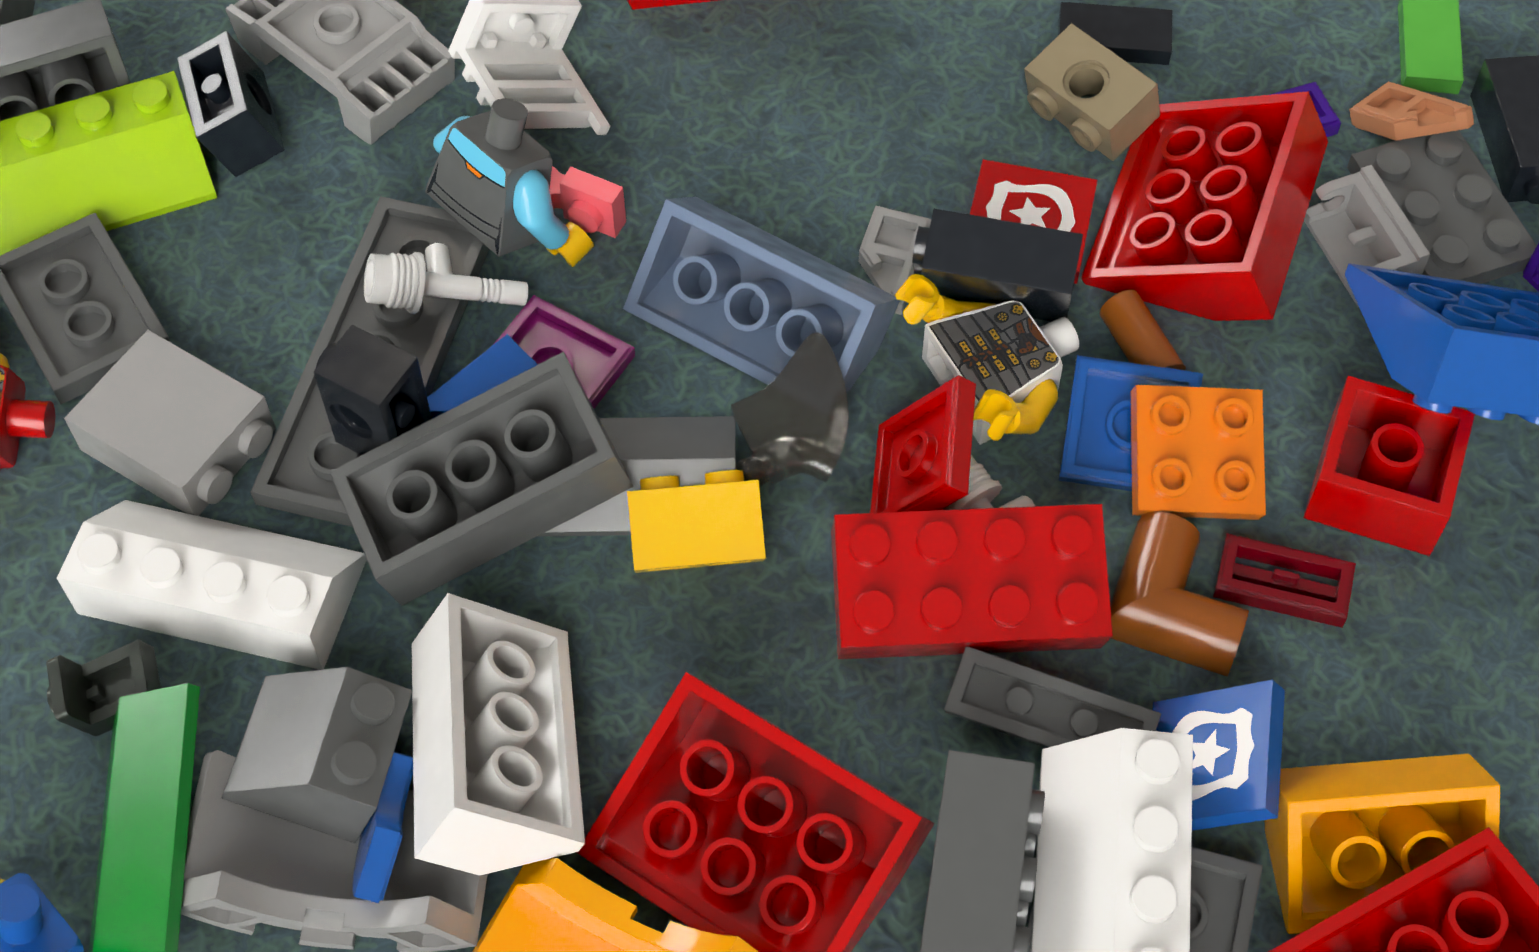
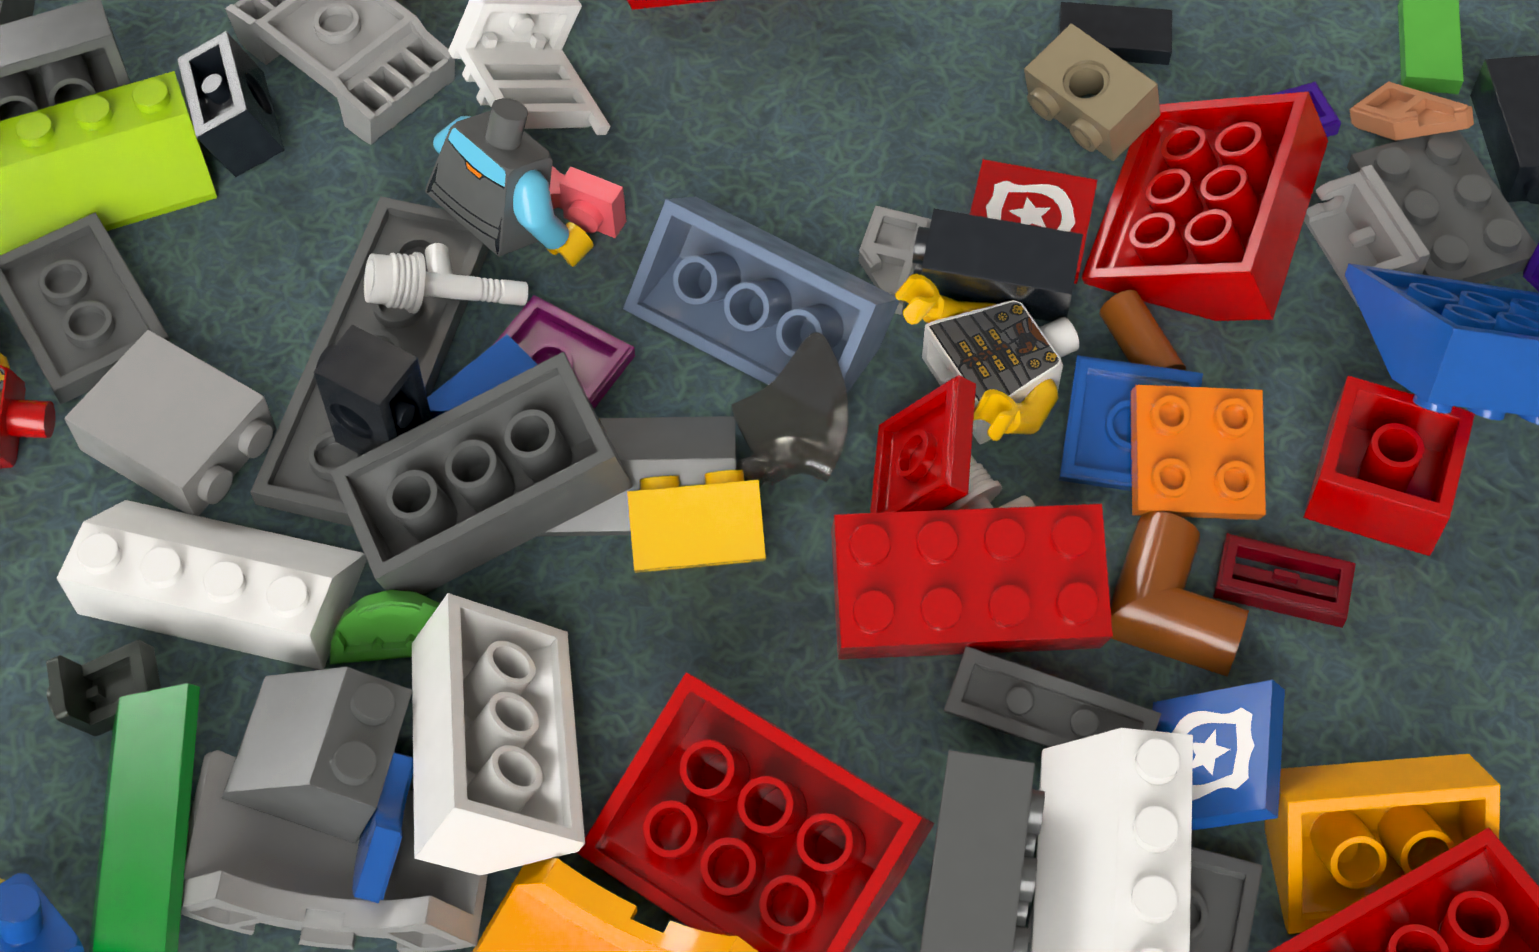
none -> bright green tile [330,590,440,664]

